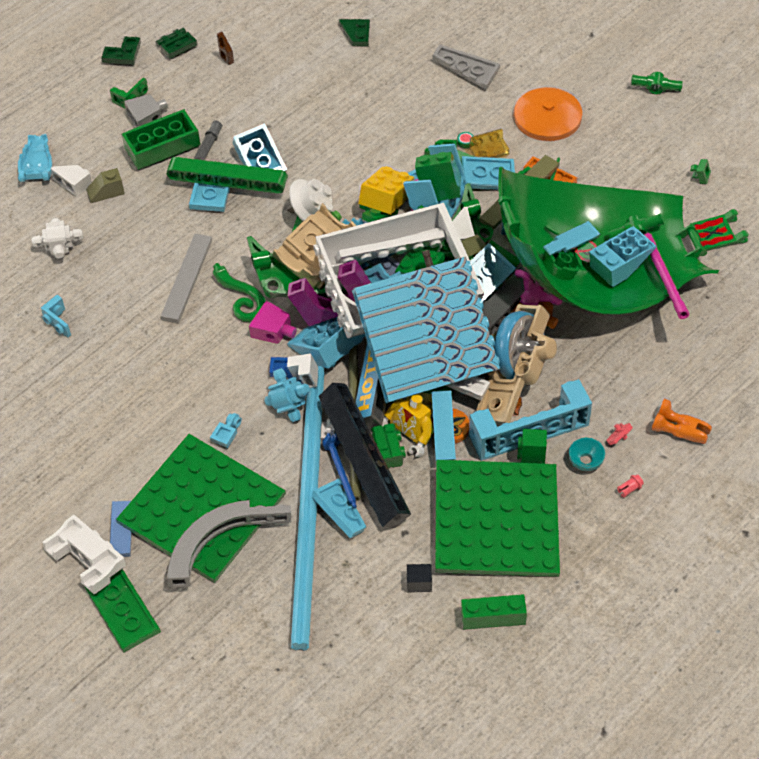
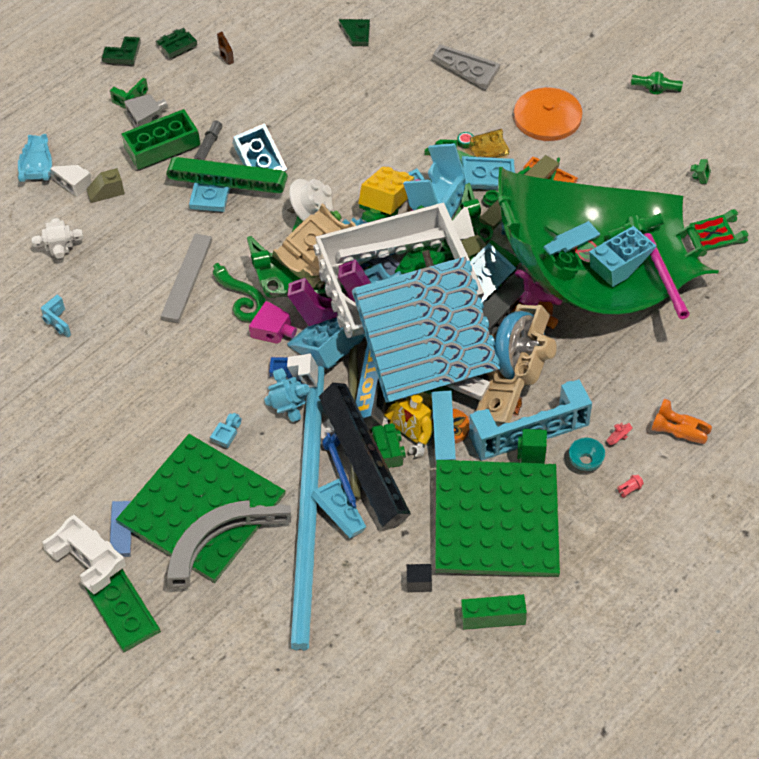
green slope [415,152,461,201] -> none
none -> green plate [483,190,499,207]

